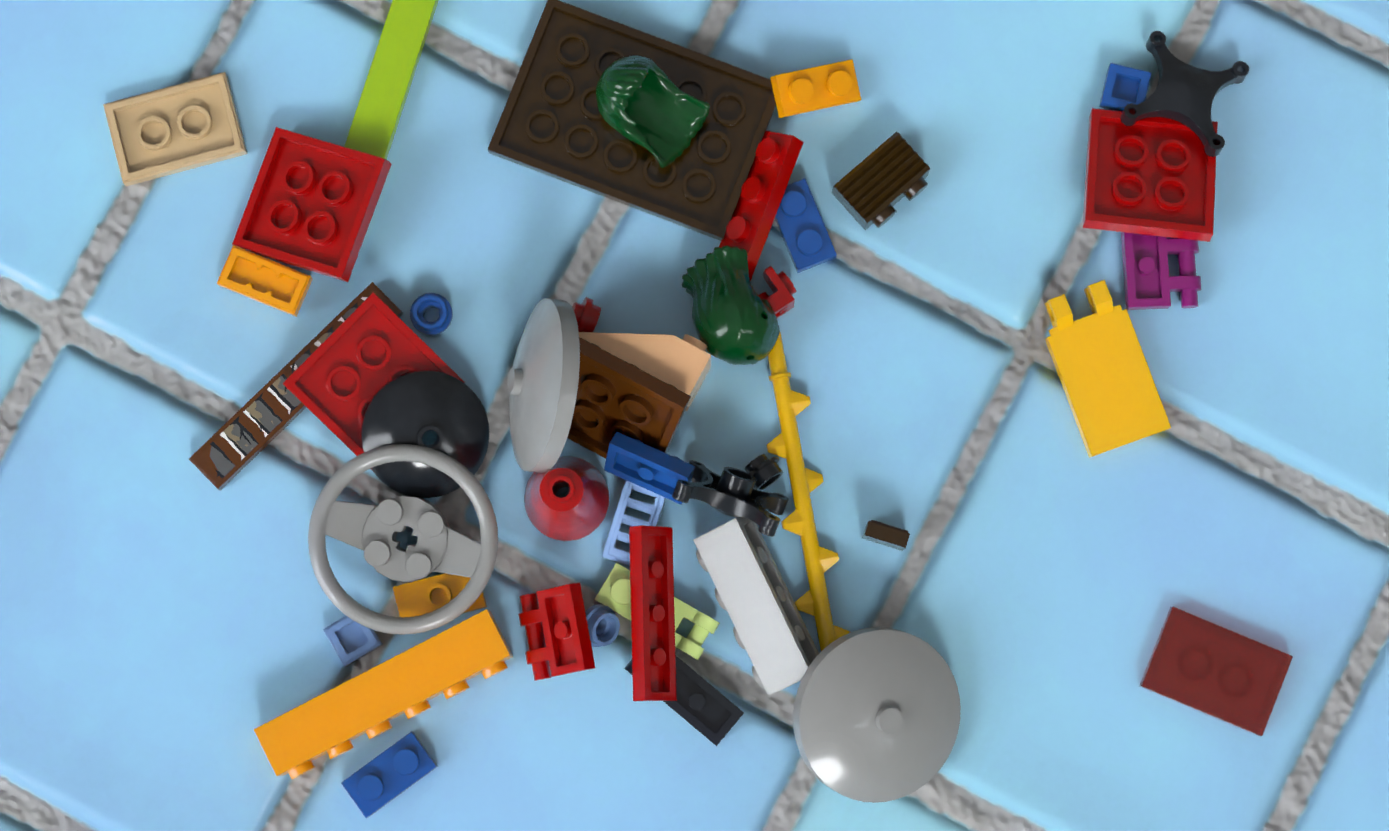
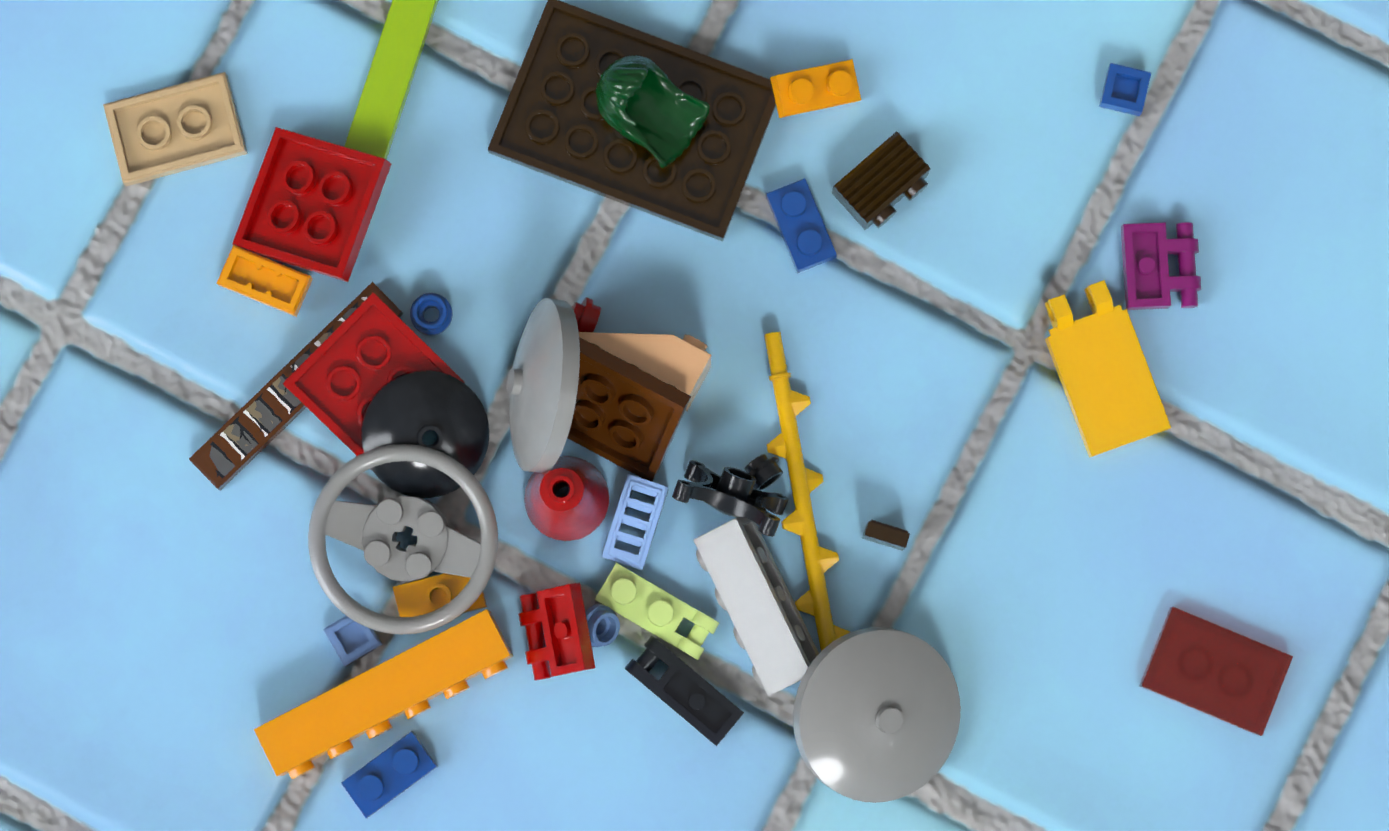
blue plate [604,432,695,505] -> none
red plate [629,525,677,701] -> none
dark green piece [682,245,780,365] -> none
red plate [719,131,804,281] -> none
red bracket [758,266,797,318] -> none
red plate [1082,108,1218,242] -> none
black piece [1120,31,1249,157] -> none

